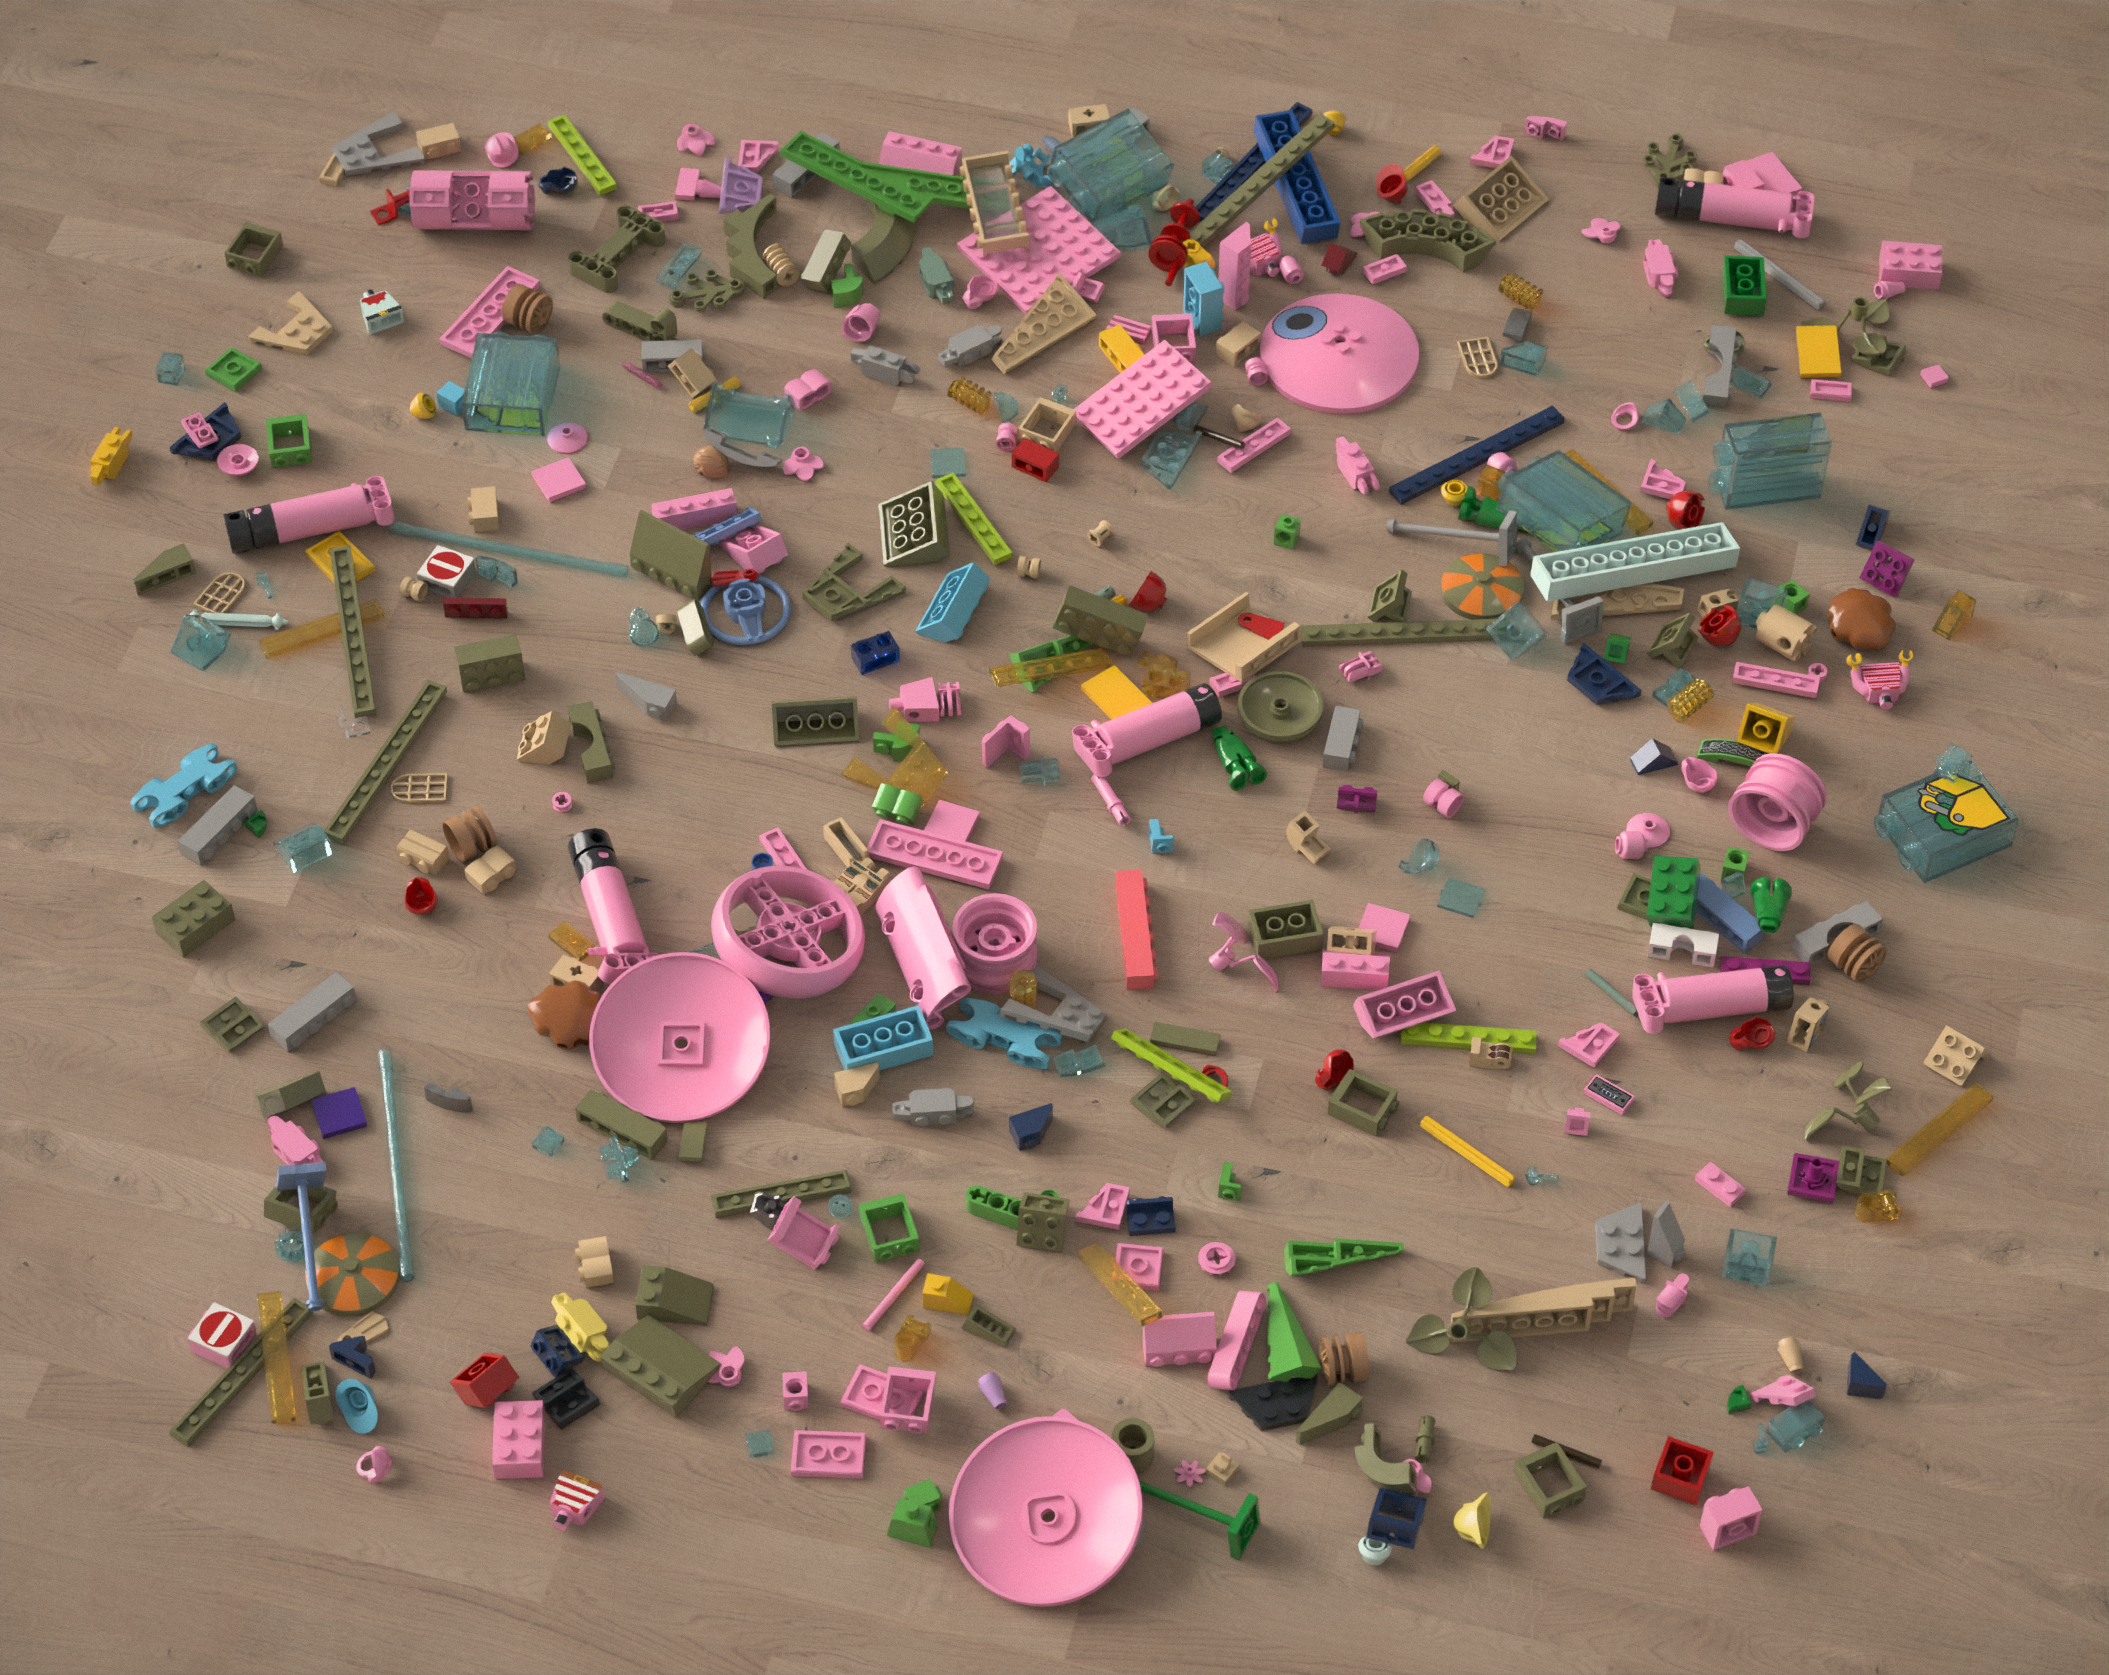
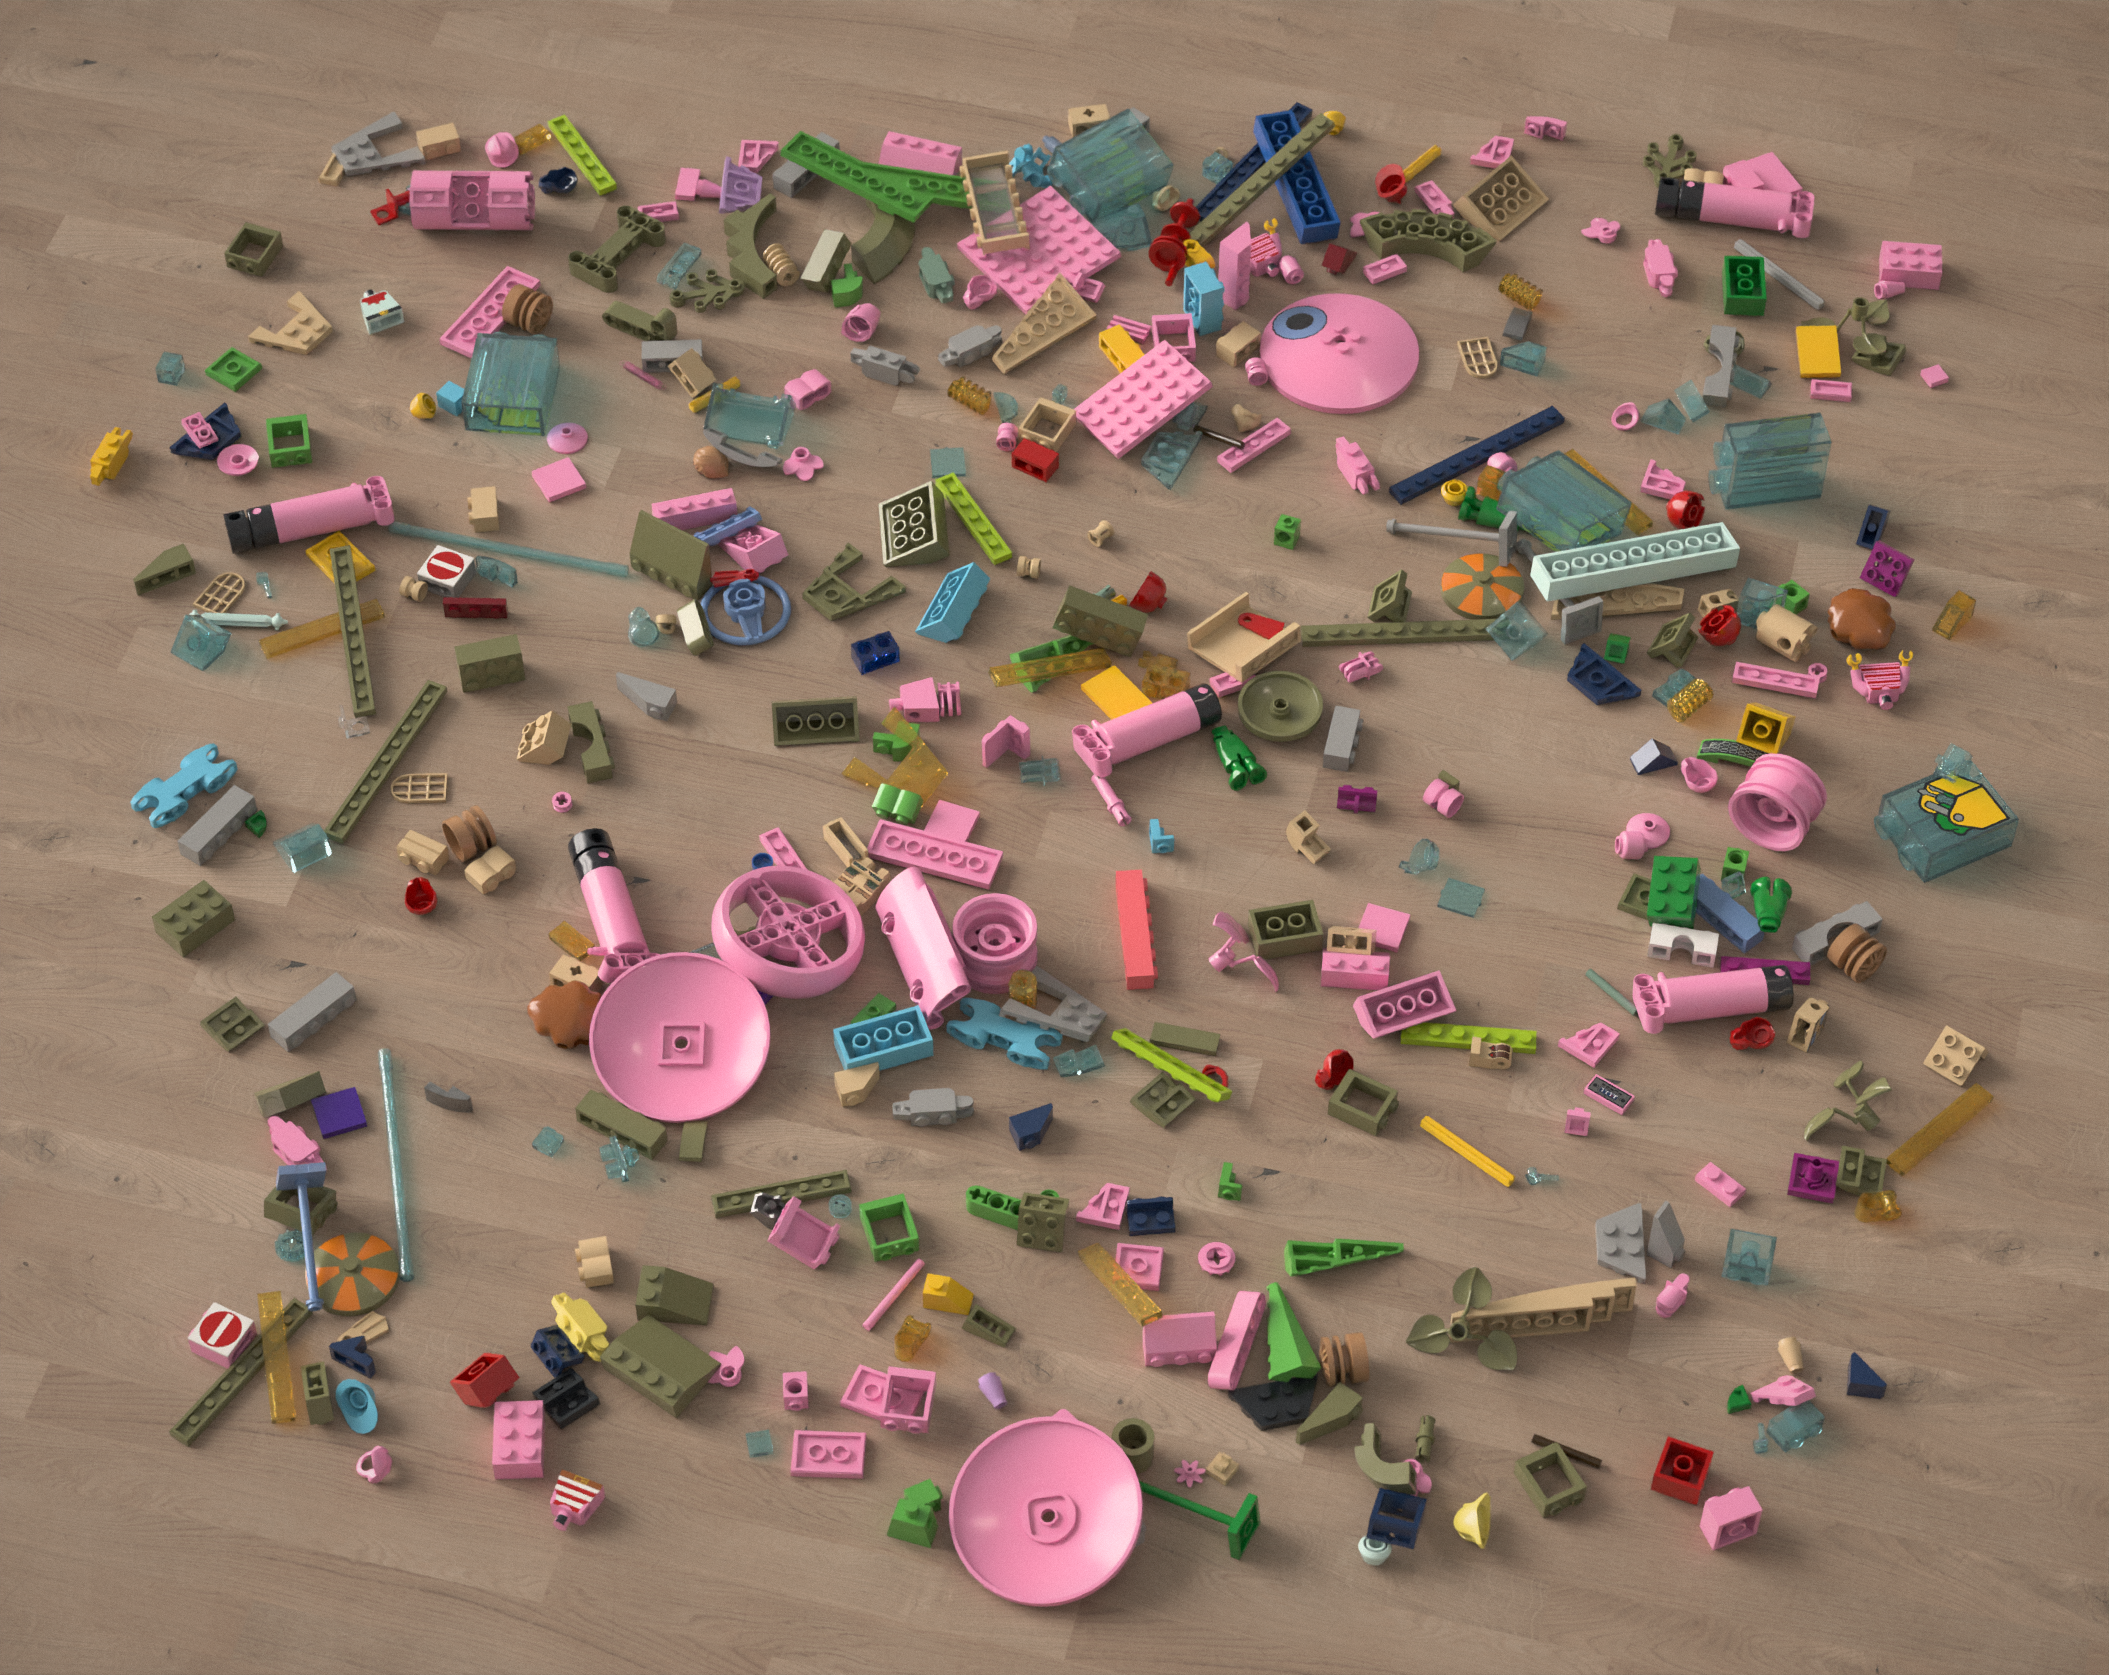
bright pink plate [677,124,715,157] -> none

